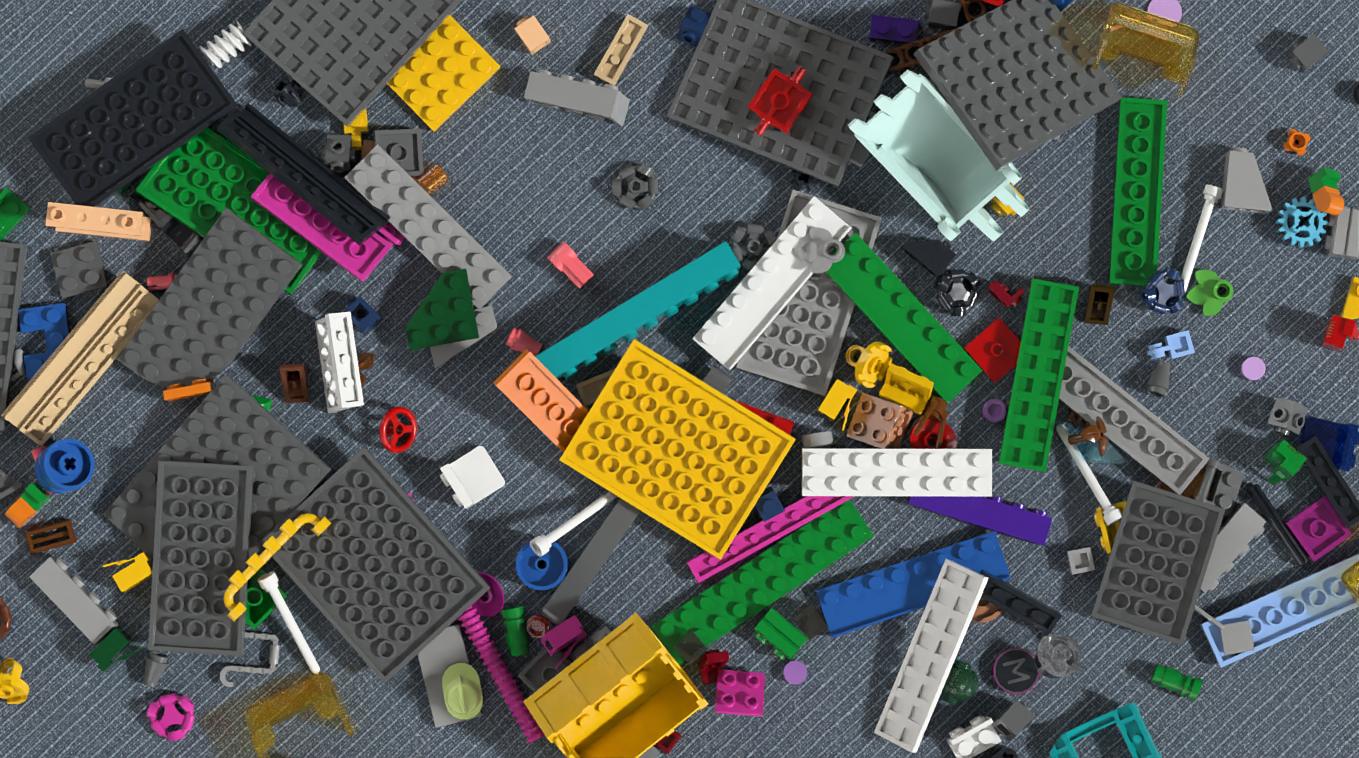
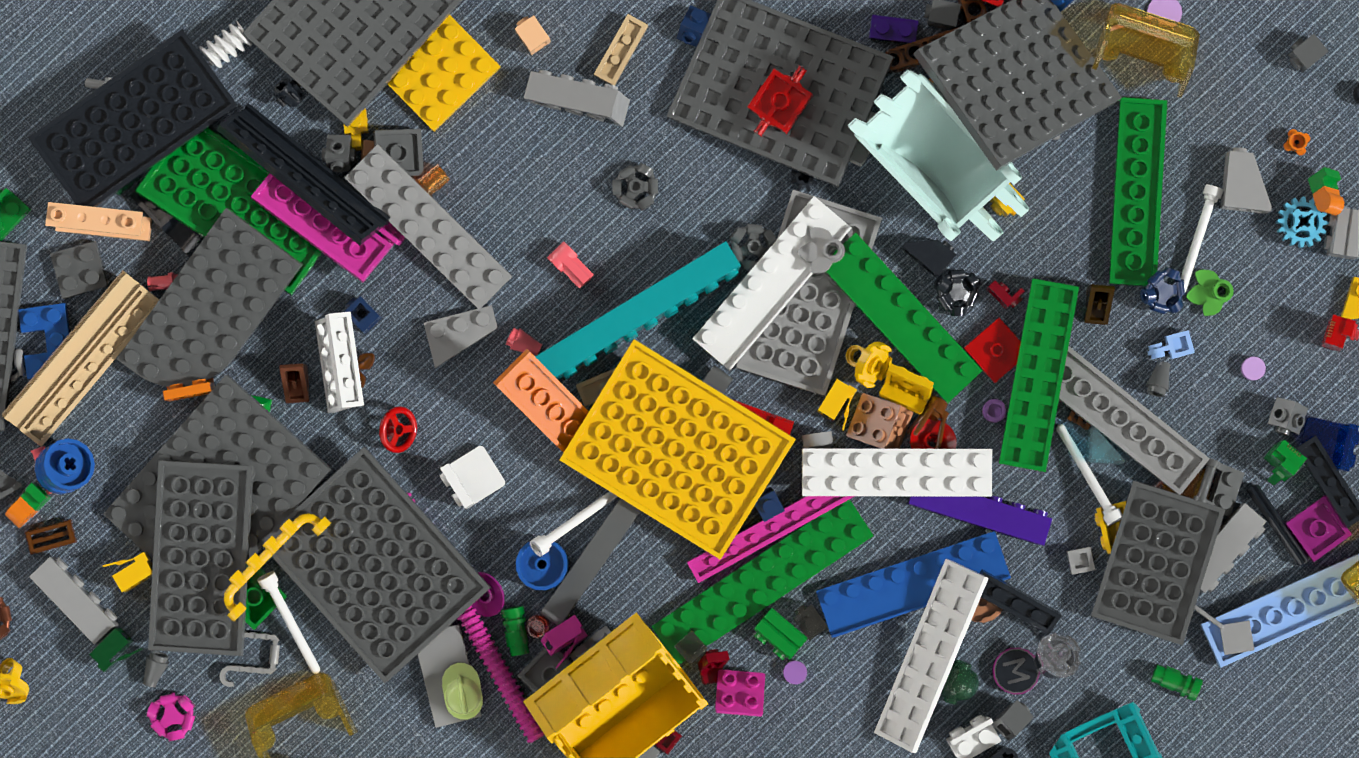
dark green plate [405,268,480,351] -> none
reddish brown plant [1068,416,1108,457] -> none

